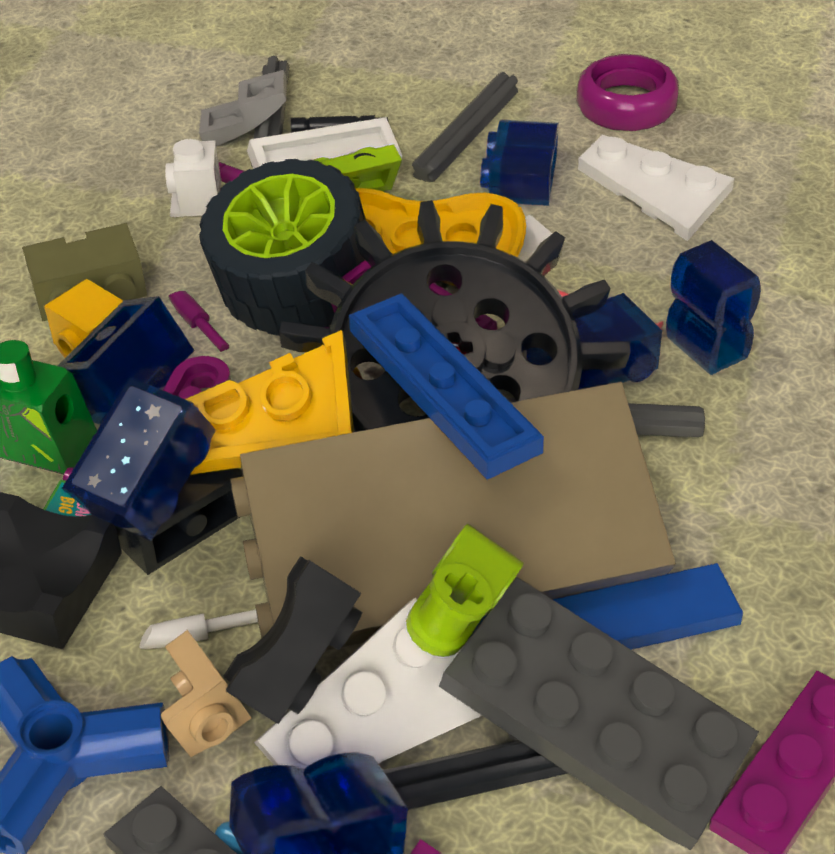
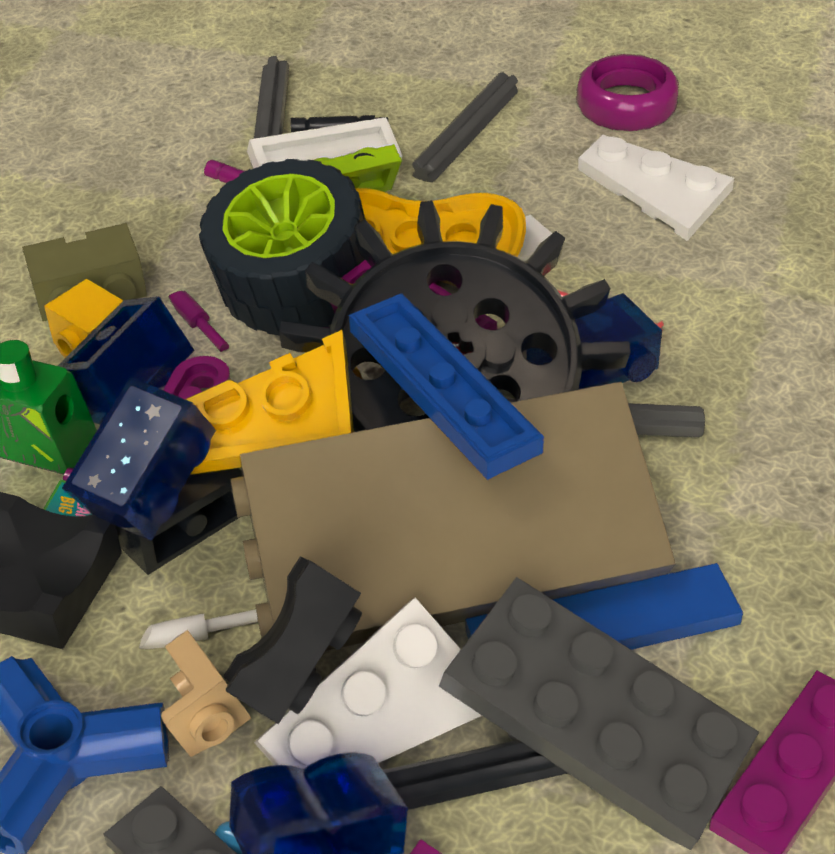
white brick [165,139,222,217] -> none
light grey slope [199,70,287,146] -> none
lime piece [406,523,524,657] -> none
clear blue brick [480,119,559,206] -> none
clear blue brick [666,240,761,375] -> none

